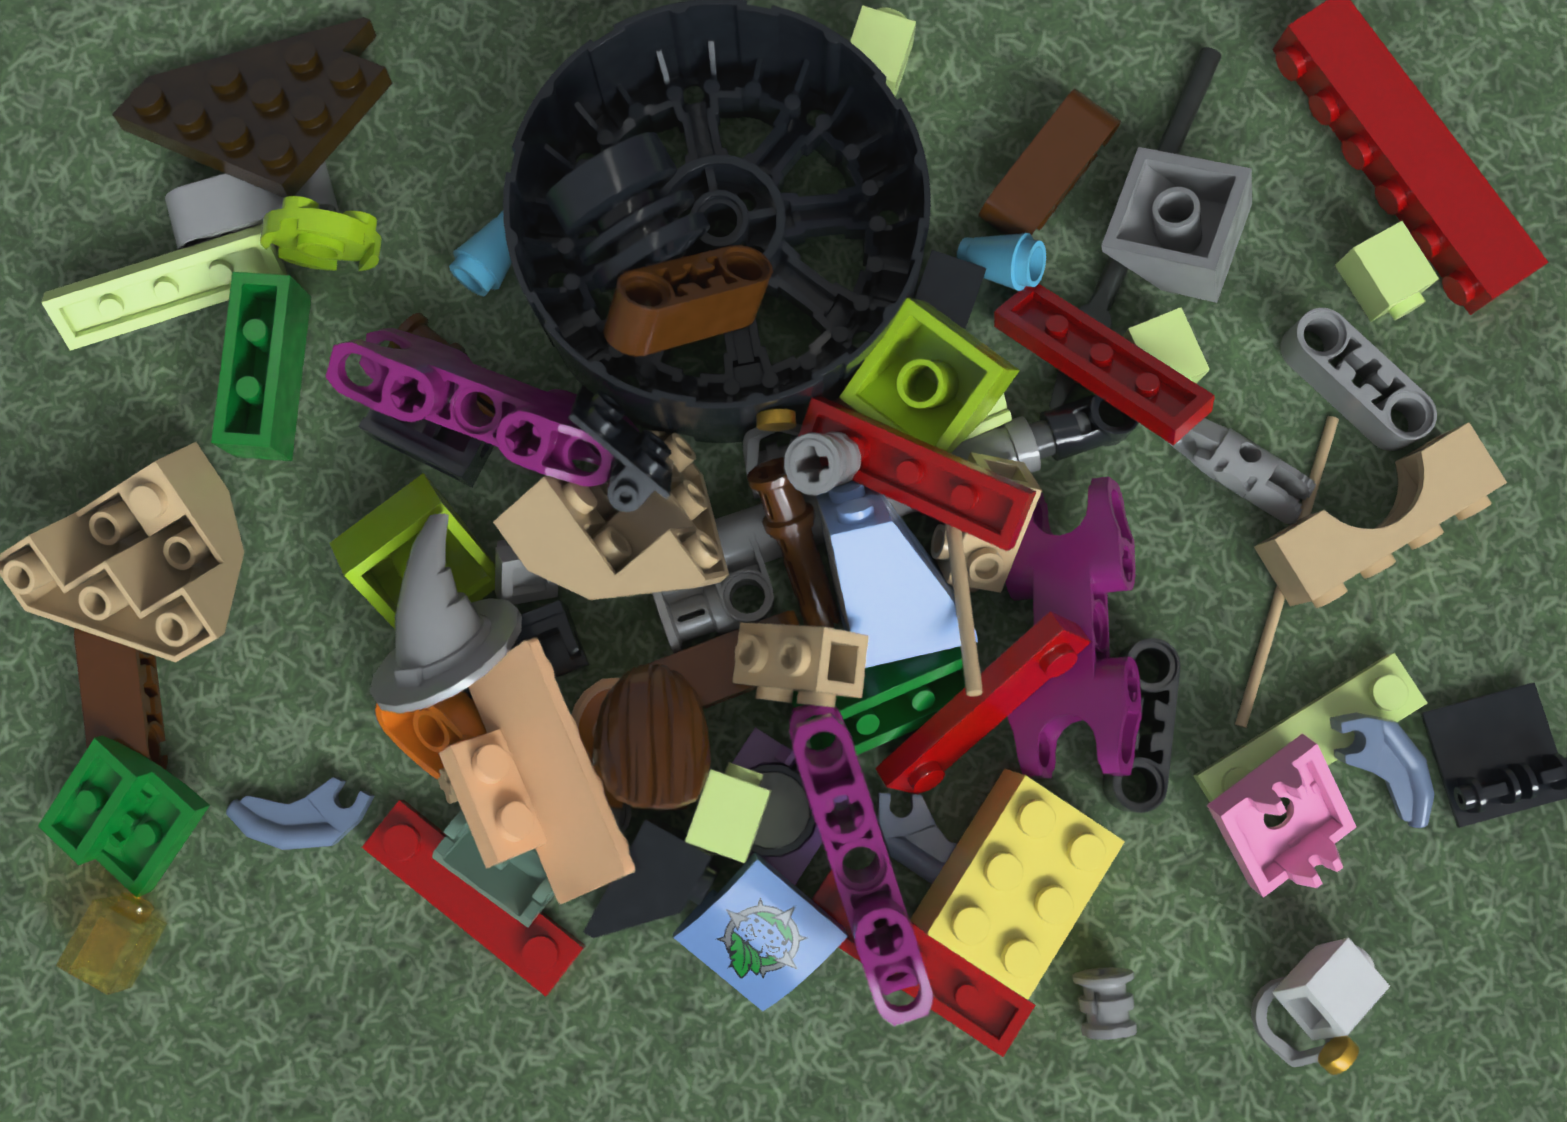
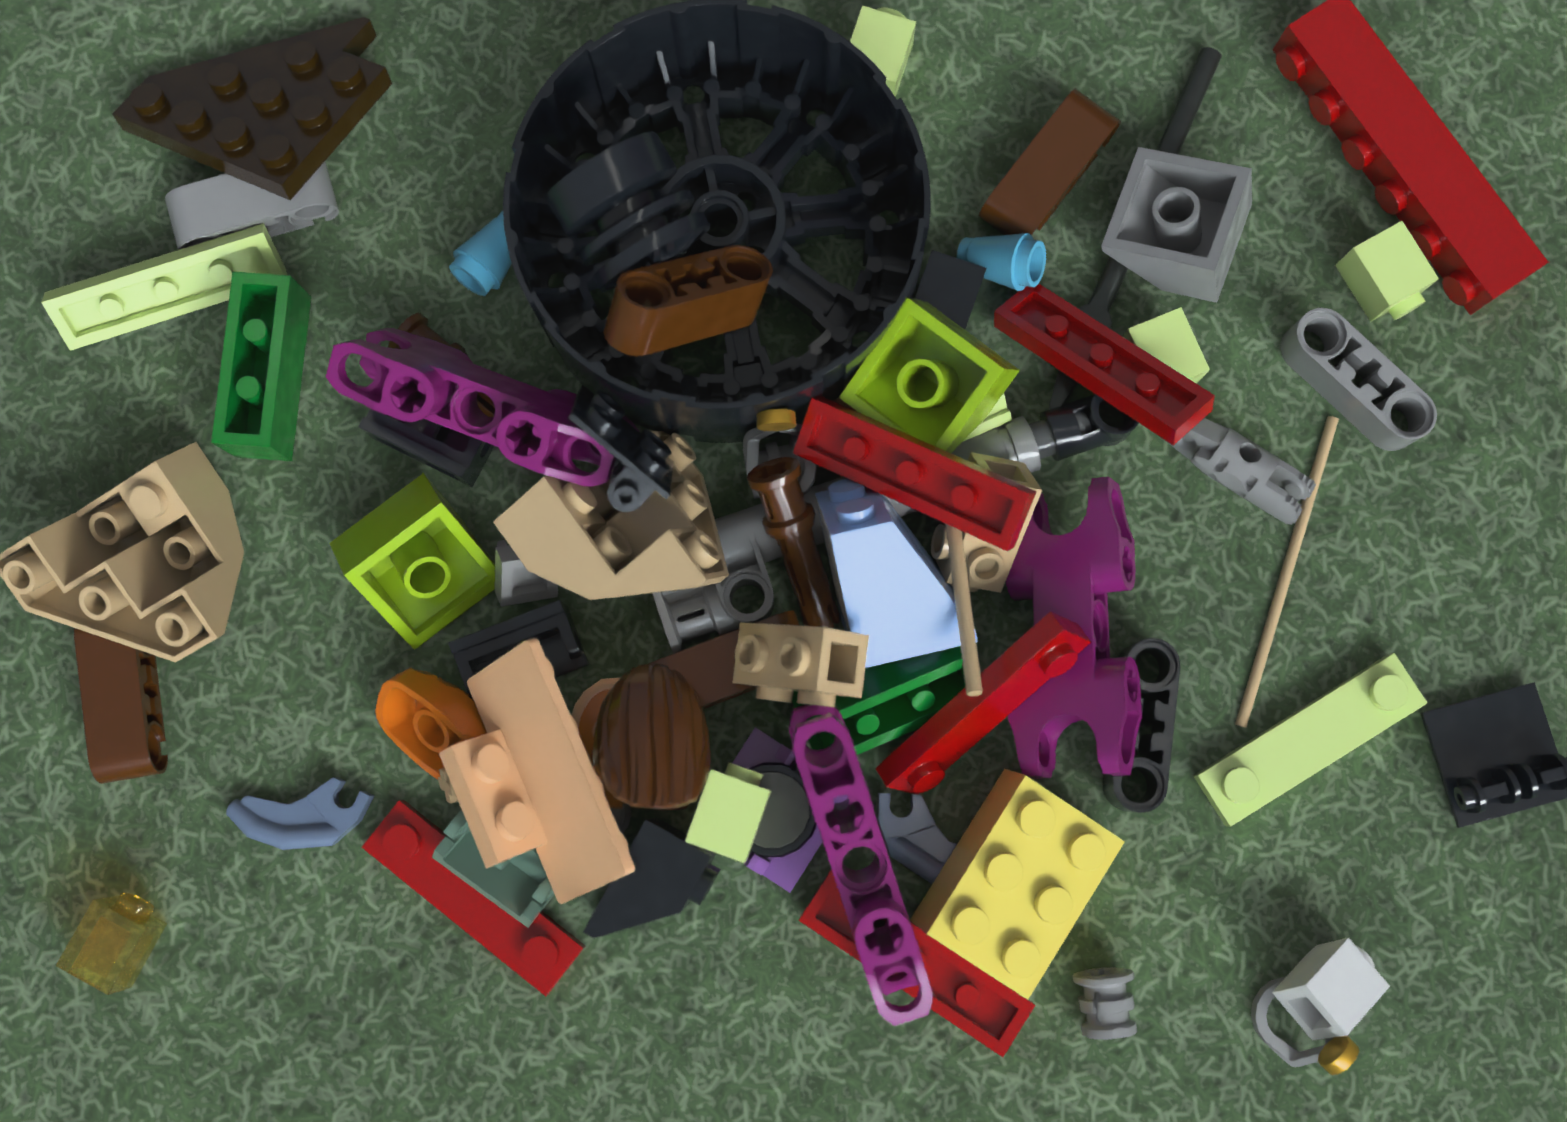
green slope [38,735,210,898] -> none
lime plate [260,196,382,271] -> none
light grey piece [370,513,522,713] -> none
medium blue slope [673,852,848,1011] -> none
light grey bush [784,432,861,495] -> none
bright pink piece [1207,734,1356,898] -> none
tan arch [1254,423,1507,608] -> none
sand blue piece [1330,712,1435,828] -> none

